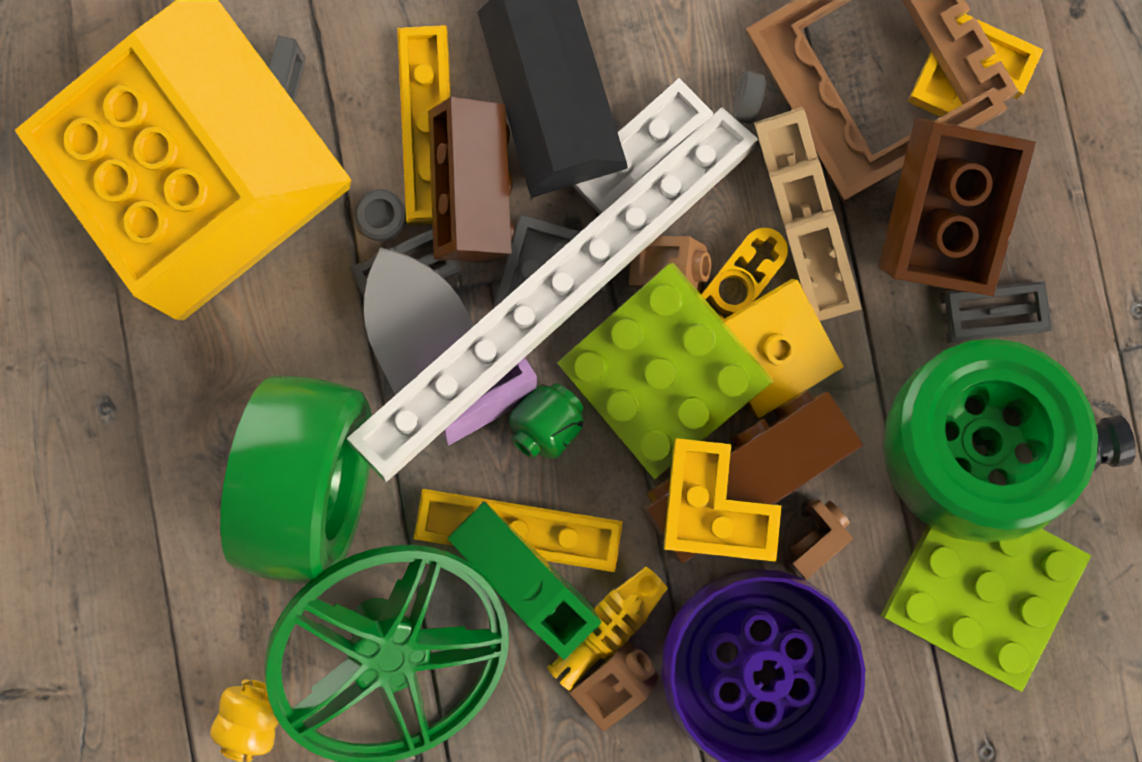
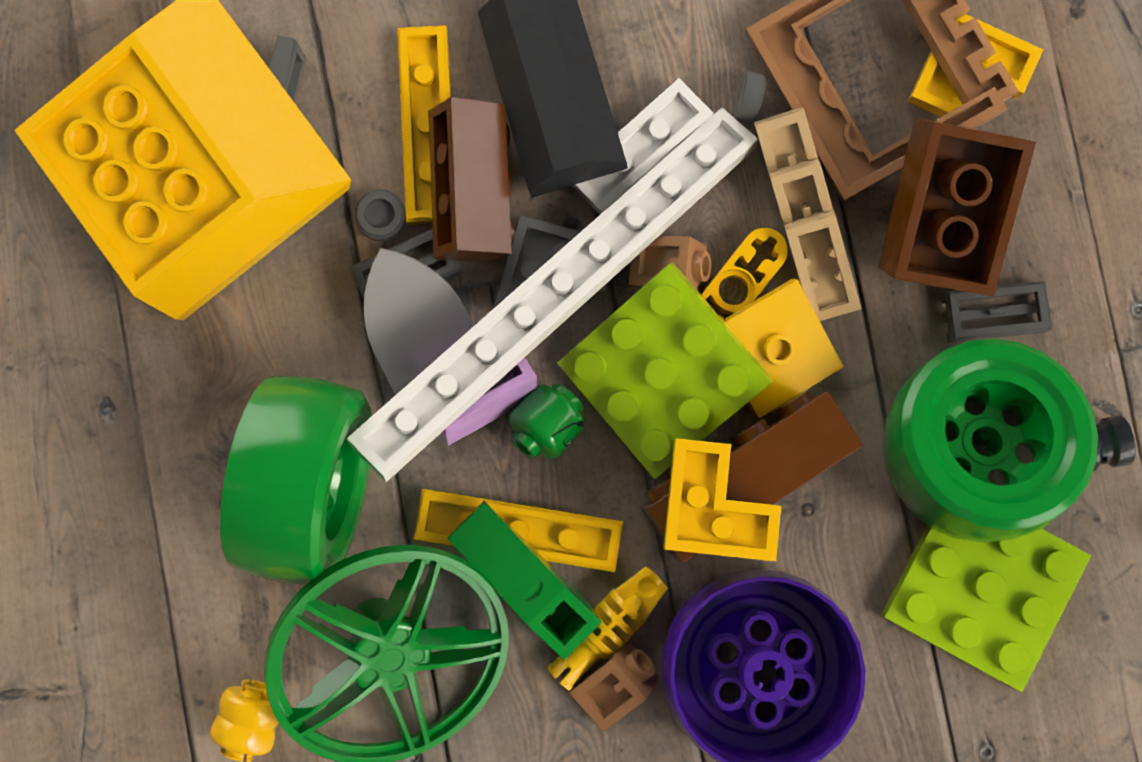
medium nougat bracket [785,499,854,580] -> none

